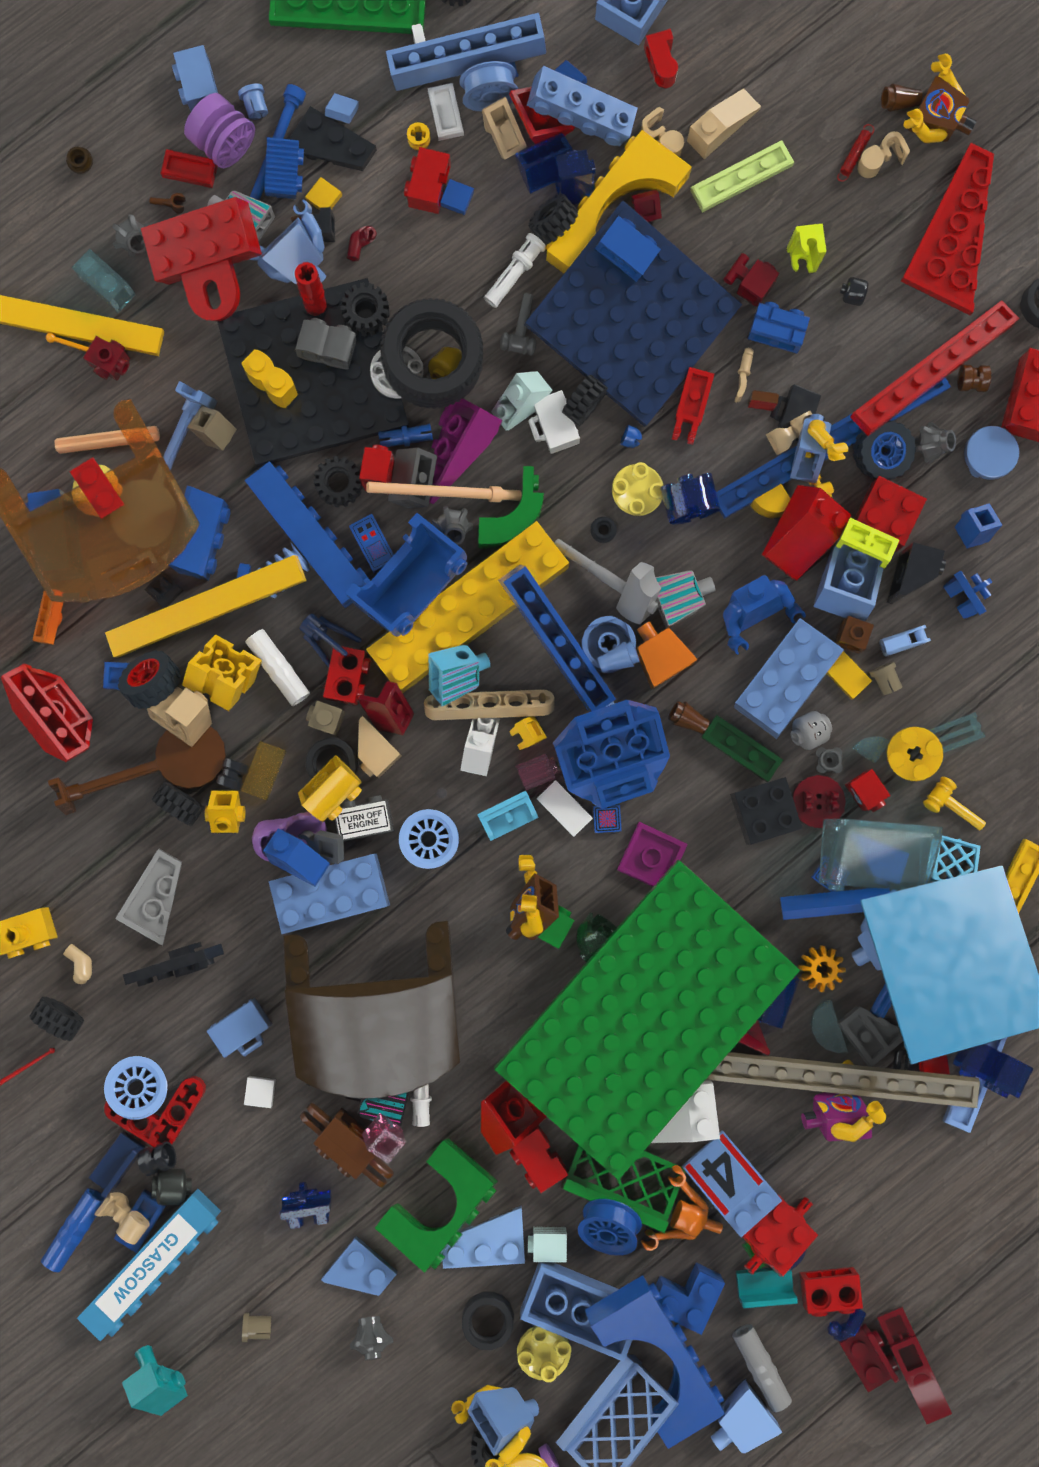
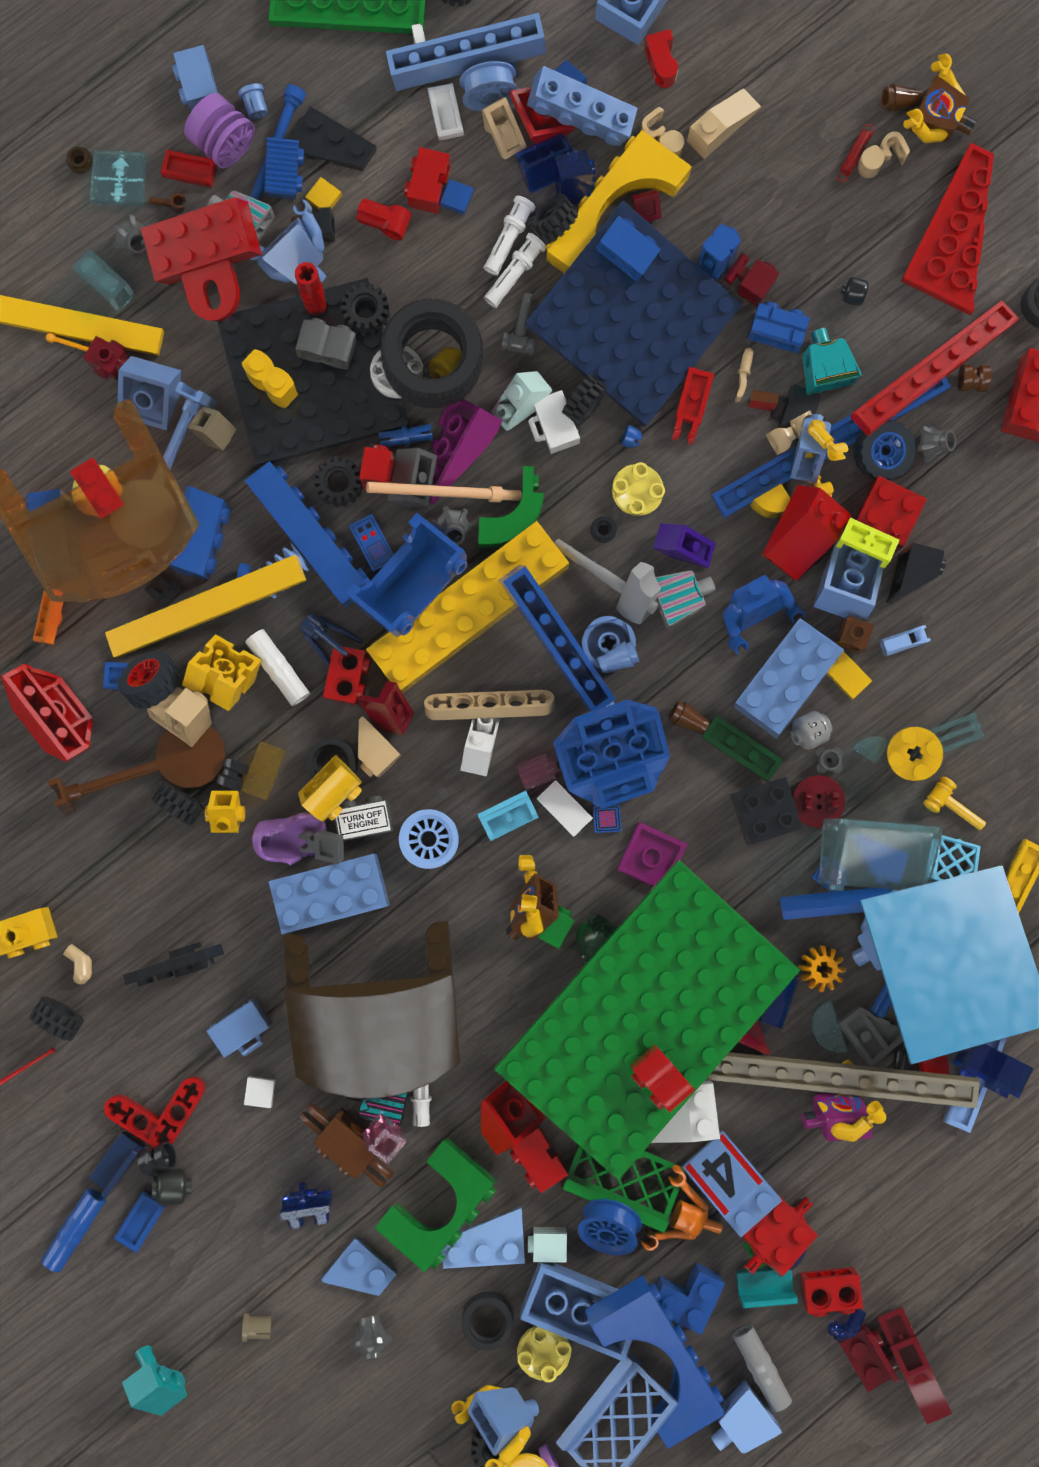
light nougat axle [55,426,160,454] -> none
brick [77,1189,221,1342] -> none
tan leg [95,1192,150,1245] -> none
light blue wheel [104,1056,167,1120] -> none
light grey wing [115,848,182,946] -> none
blue slope [263,828,330,887] -> none
dark tan brick [306,701,346,737] -> none
medium blue tile [325,93,359,124] -> none
dark red arm [346,226,377,261] -> none
yellow bush [407,122,431,151] -> none
medium azure torso [428,645,490,706] -> none
yellow tile [509,716,547,750] -> none
orange torso [636,621,697,689] -> none
clear blue brick [660,473,720,525] -> none
yellowish green tile [690,140,794,213] -> none
neon yellow hinge [787,223,826,273] -> none
red brick [845,769,891,812] -> none
dark tan bush [869,661,902,696] -> none
blue hips [943,571,992,619] -> none
blue brick [955,503,1002,549] -> none
medium blue tile [964,426,1019,480] -> none
none -> clear light blue tile [90,150,147,206]
none -> medium blue slope [117,356,181,430]
none -> red piece [356,198,412,241]
none -> white pin [483,196,536,276]
none -> red brick [630,1044,695,1113]
none -> dark purple slope [653,523,716,568]
none -> blue brick [696,224,741,281]
none -> teal torso [802,328,862,395]

